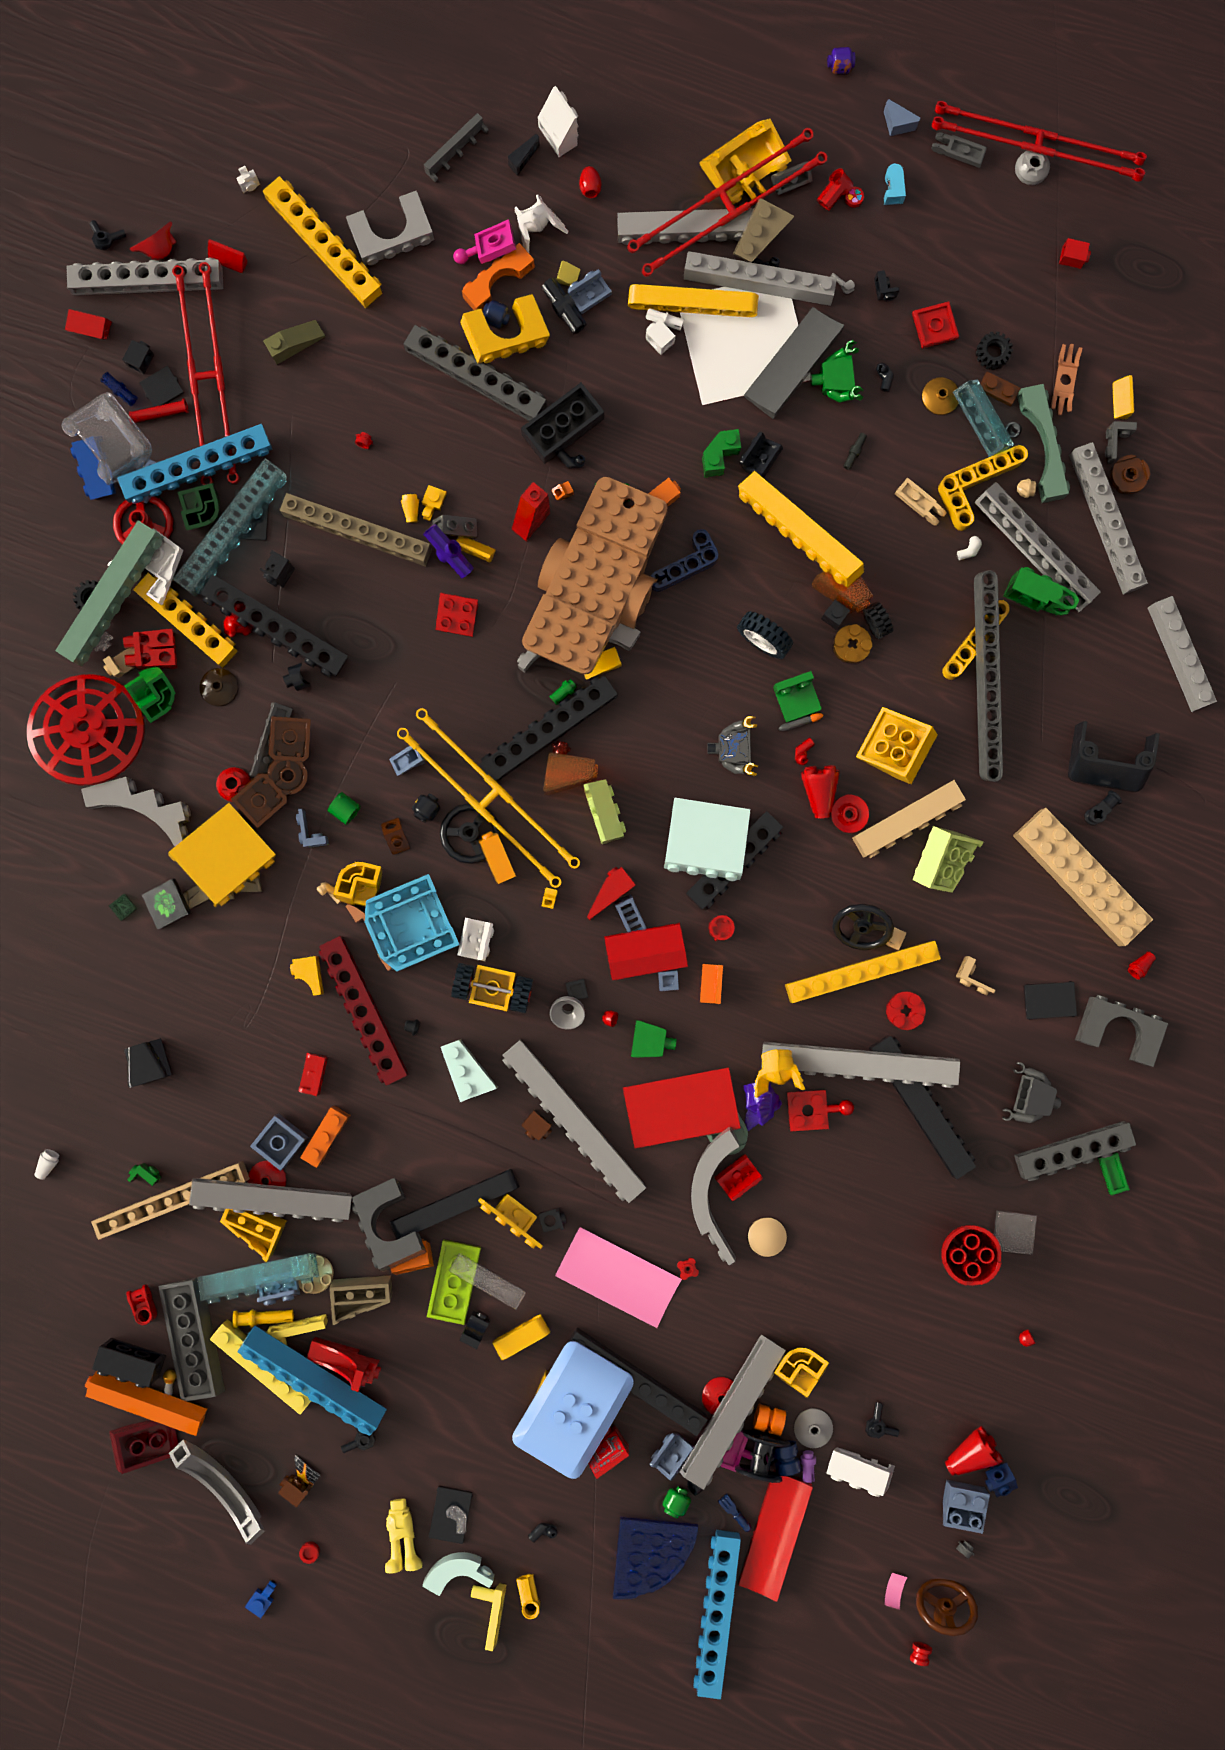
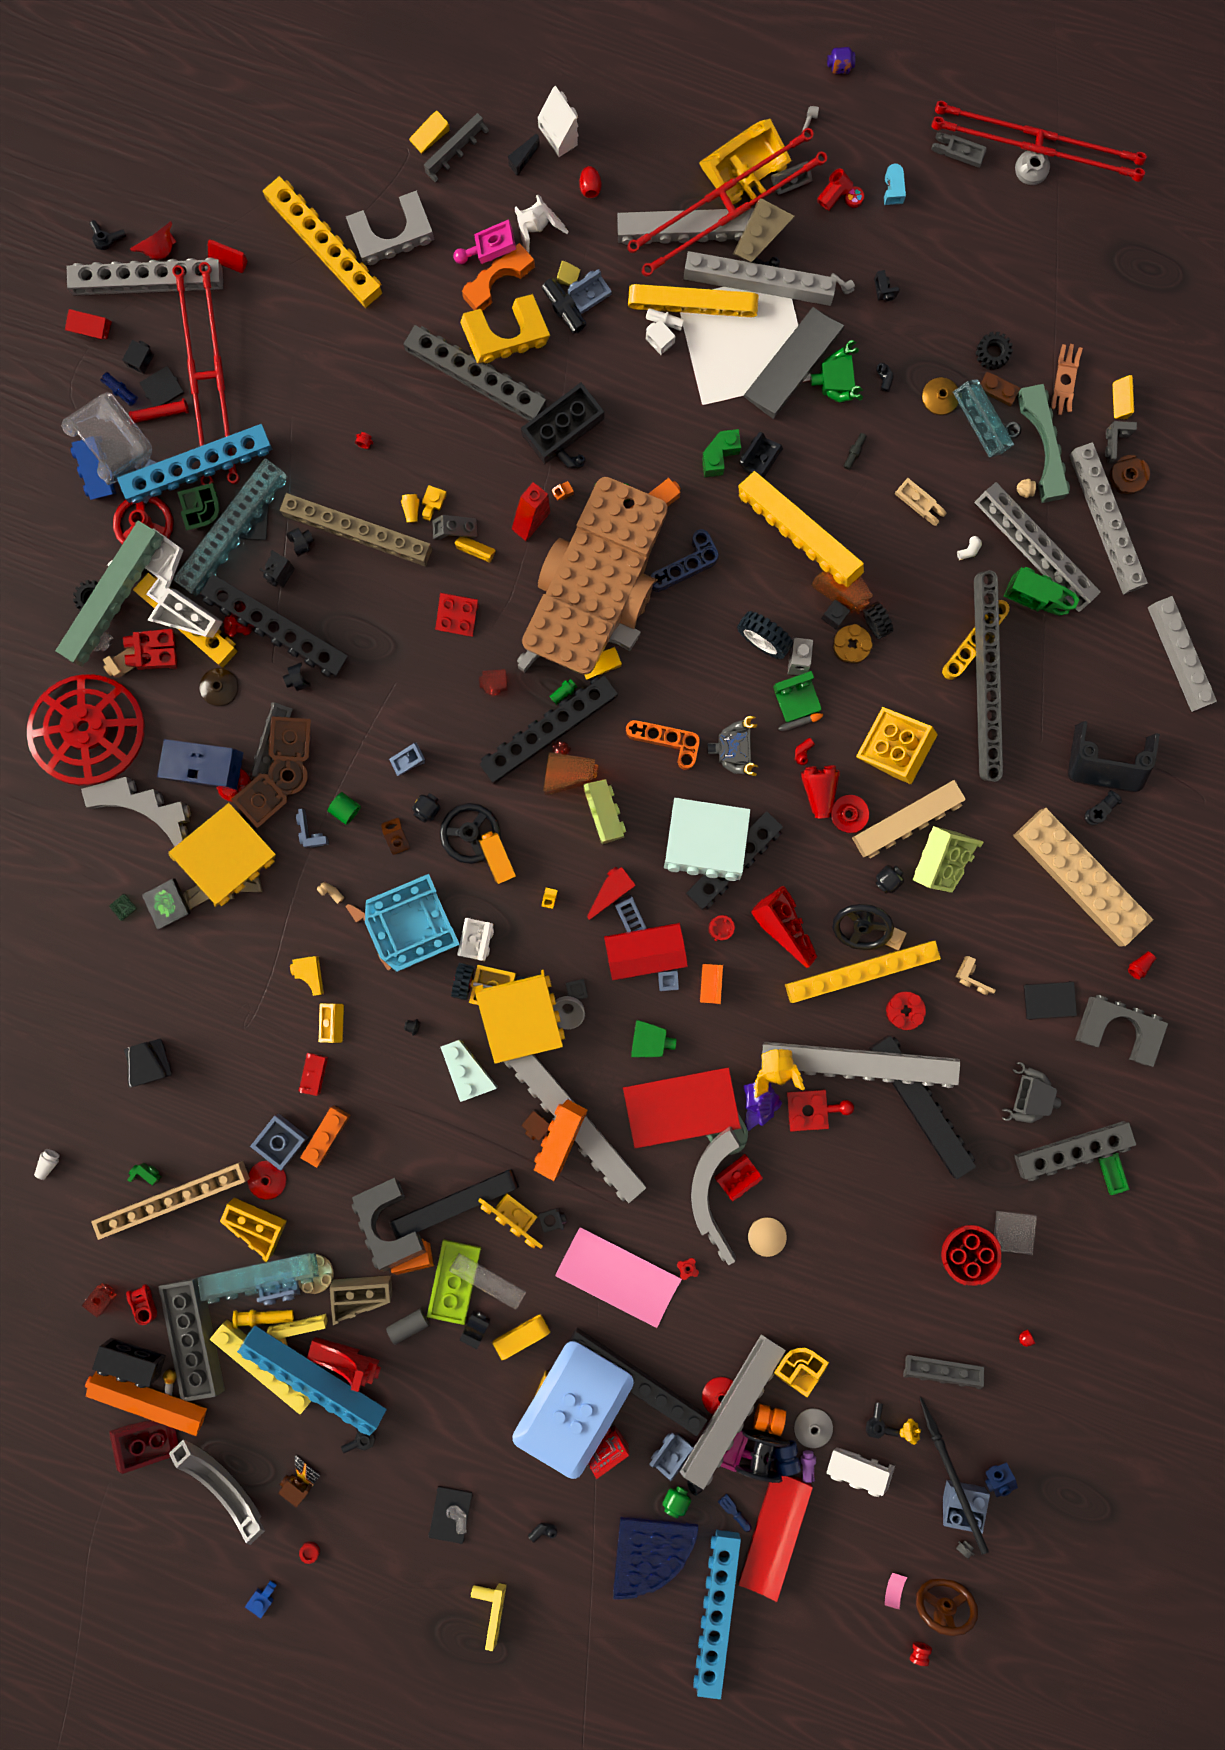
green brick [124,667,176,723] -> none
light grey brick [189,1178,352,1222] -> none
white plate [236,166,260,193] -> none
olive slope [263,320,325,365] -> none
dark red brick [319,936,409,1086] -> none
yellow brick [333,862,382,907] -> none
light yellow piece [385,1498,422,1573] -> none
yellow bar [397,708,580,888] -> none
dark purple piece [423,524,474,578] -> none
light aqua arch [423,1552,495,1596] -> none
dark blue head [482,300,511,329] -> none
yellow piece [516,1574,540,1619] -> none
red hinge [602,1011,618,1027] -> none
sand blue slope [884,99,921,136] -> none
red plate [912,301,959,349] -> none
yellow beam [938,445,1028,531] -> none
red cone [945,1426,1003,1476] -> none
red brick [1059,238,1091,269] -> none
none -> clear red brick [82,1283,117,1317]
none -> white wedge [148,588,223,638]
none -> dark blue brick [157,739,244,790]
none -> black piece [286,527,314,557]
none -> yellow slope [319,1003,344,1043]
none -> dark grey brick [386,1308,430,1345]
none -> yellow slope [409,111,450,154]
none -> yellow panel [475,969,565,1063]
none -> clear red brick [479,669,508,696]
none -> orange brick [534,1099,588,1181]
none -> orange beam [626,720,699,770]
none -> red wedge [751,885,817,968]
none -> light grey torso [787,638,813,675]
none -> light grey hand [802,106,819,133]
none -> black head [876,865,904,894]
none -> yellow piece [899,1419,921,1445]
none -> dark grey hinge [903,1355,984,1389]
none -> black piece [920,1397,989,1555]

